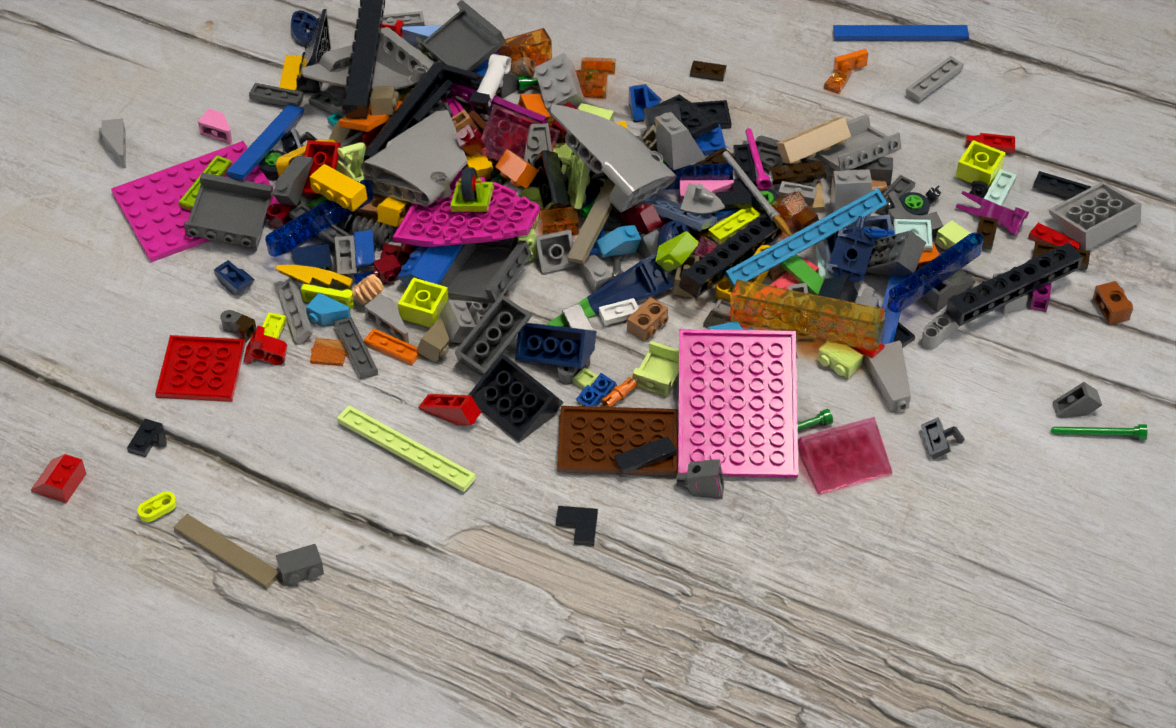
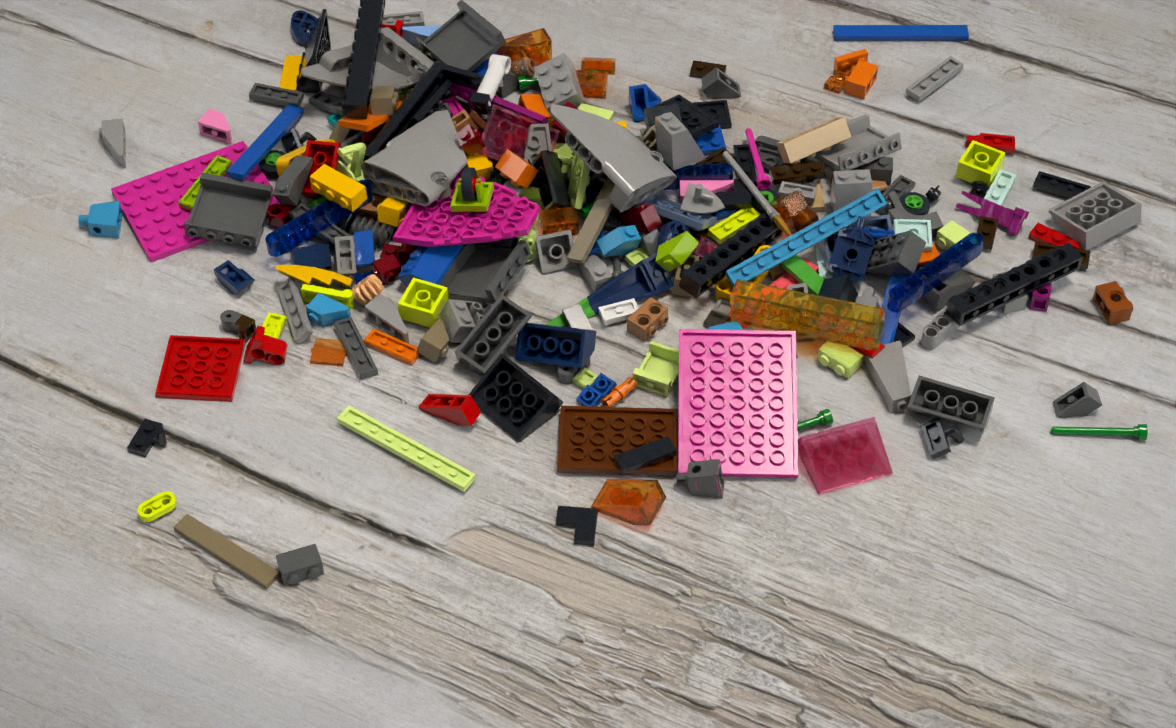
red slope [31,454,86,504] -> none
none -> dark azure torso [78,201,123,238]
none -> clear orange slope [591,479,666,525]
none -> yellowish green plate [625,248,650,266]
none -> dark grey slope [701,67,741,99]
none -> orange brick [844,60,878,99]
none -> dark grey slope [907,375,995,431]

